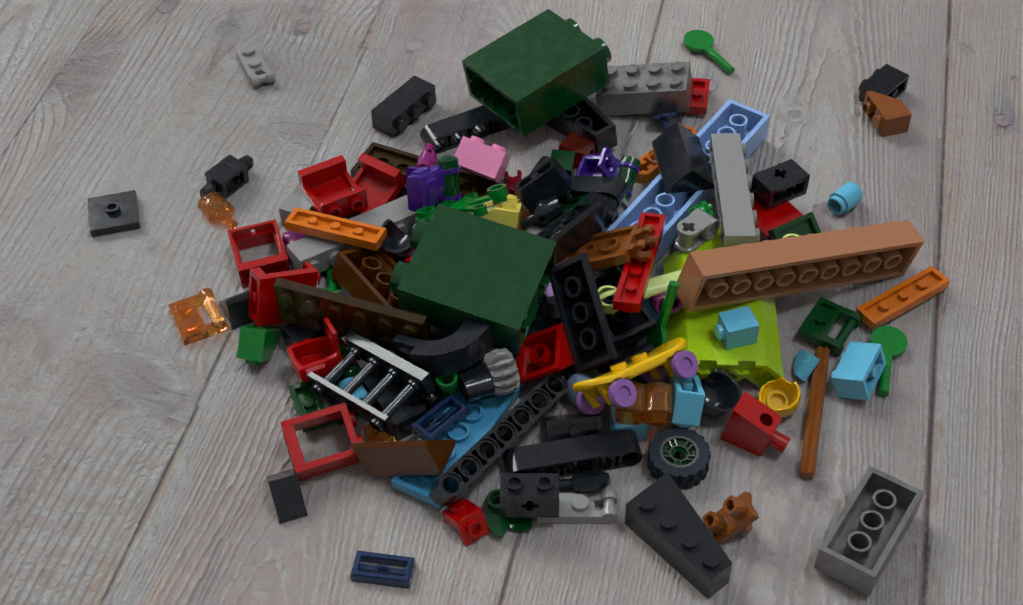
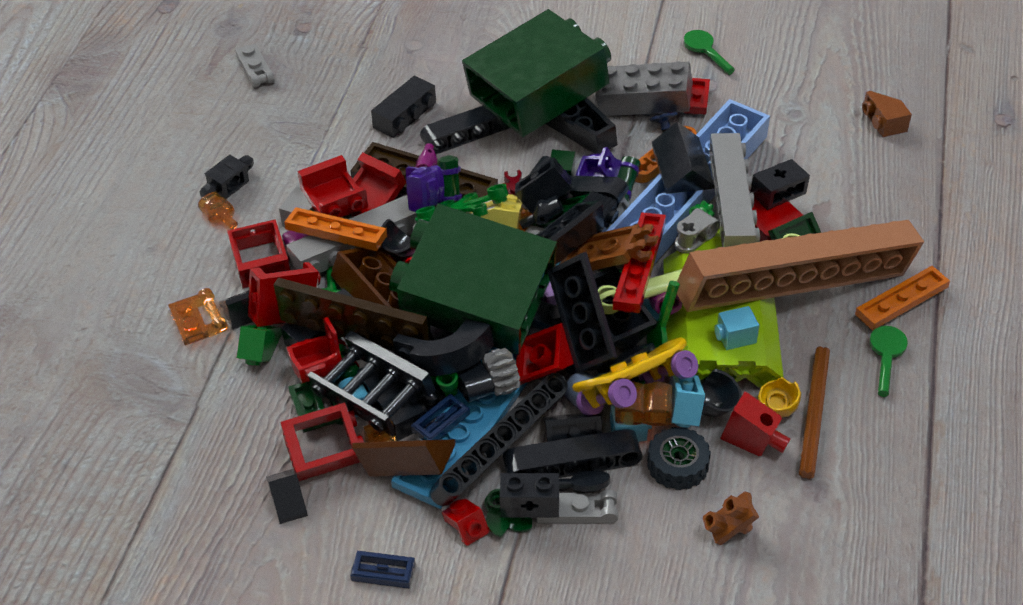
black plate [87,190,141,237] -> none
bright pink brick [455,135,511,184] -> none
clear red brick [558,132,596,169] -> none
black wedge [624,472,732,599] -> none
medium azure tile [793,349,819,382] -> none
dark green plate [797,297,862,357] -> none
flat silver brick [814,466,924,597] -> none
medium azure brick [827,182,863,215] -> none
medium azure brick [831,341,886,401] -> none
black brick [859,64,909,102] -> none

